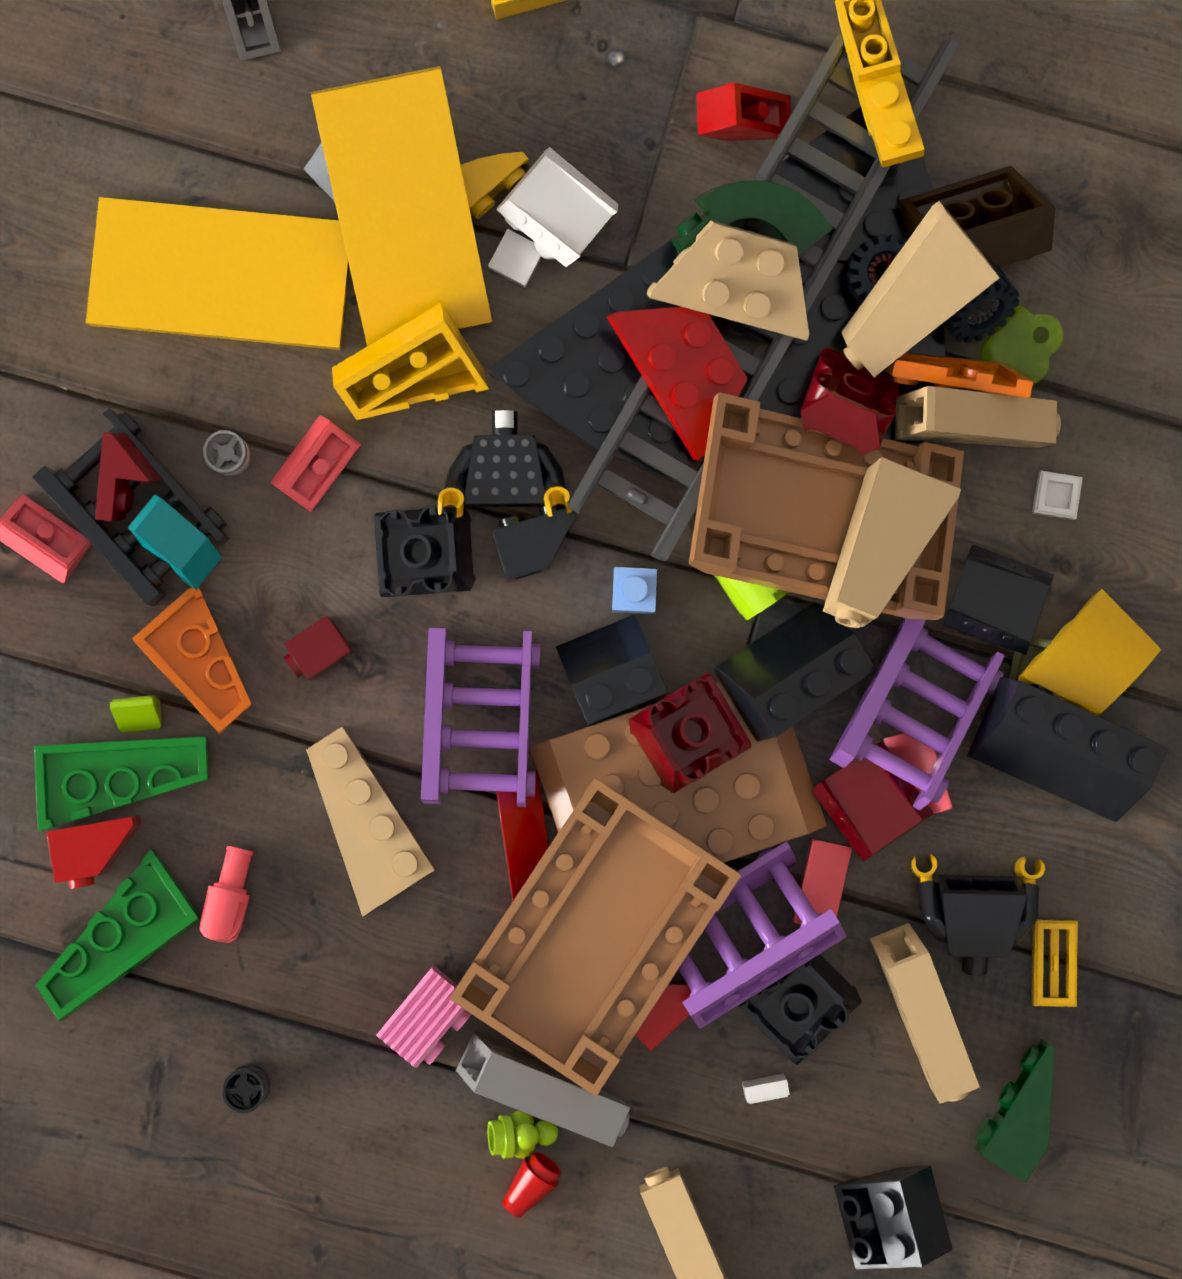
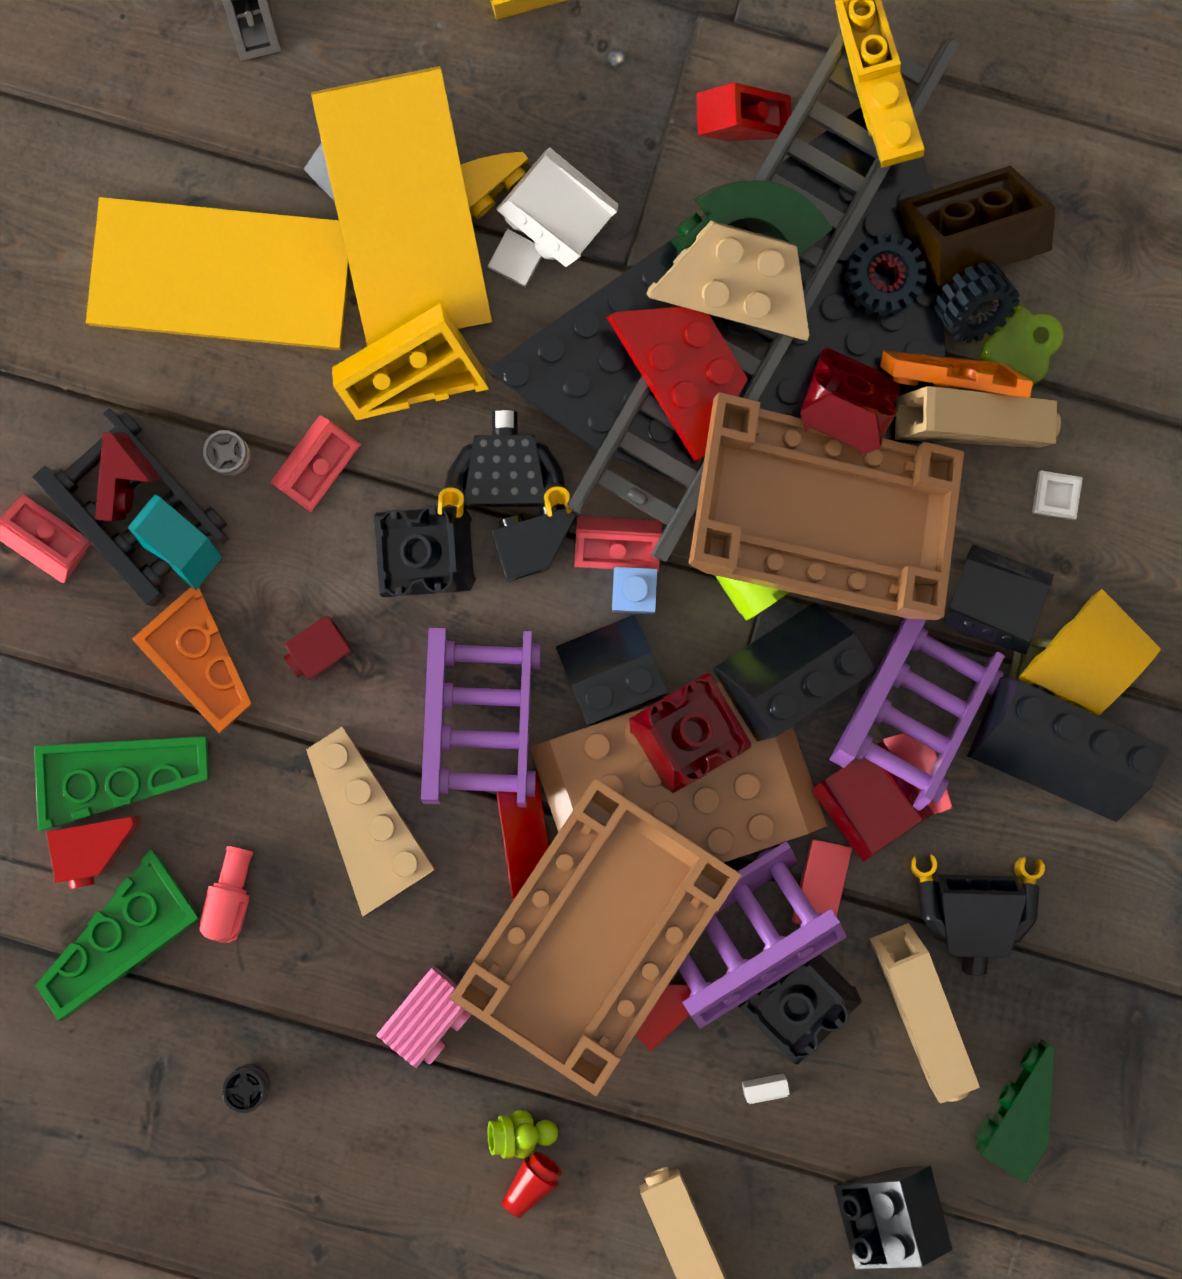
lime slope [109,696,162,733] -> none
light grey slope [456,1032,630,1147] -> none
tan slope [823,457,961,628] -> none
tan slope [842,201,1000,377] -> none
yellow tile [1031,919,1078,1007] -> none
none -> coral slope [574,516,662,572]

